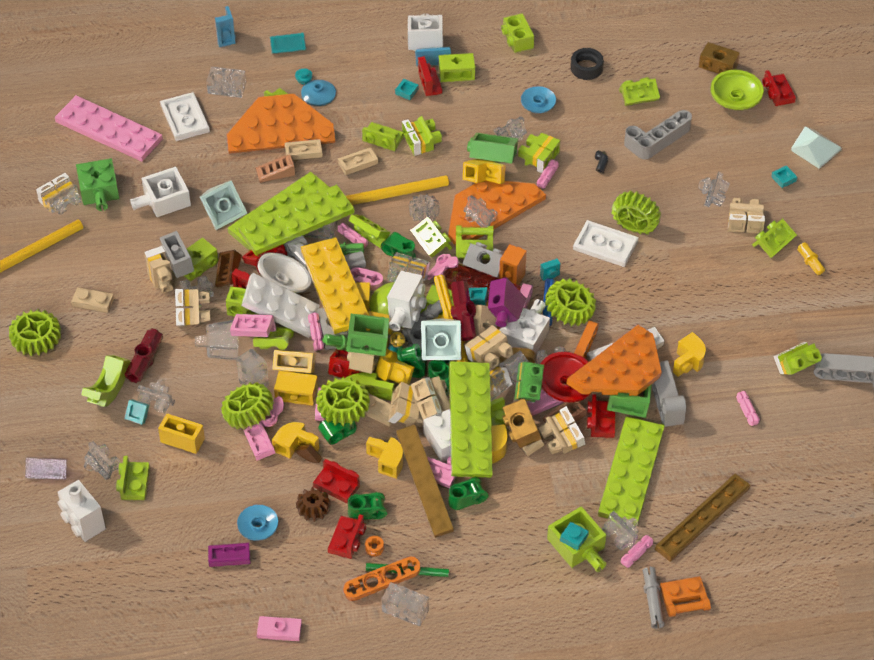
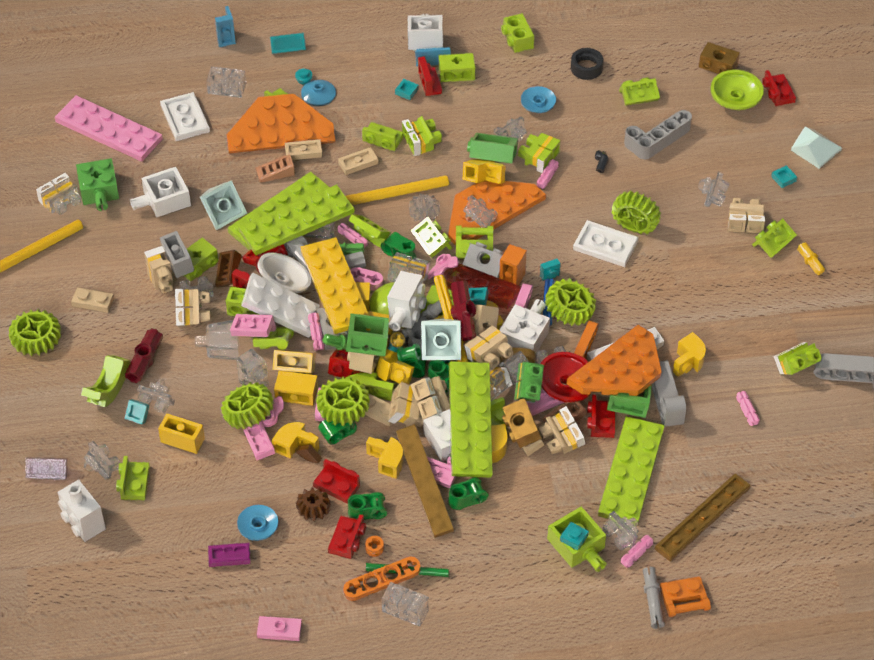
magenta torso [488,278,526,328] -> none

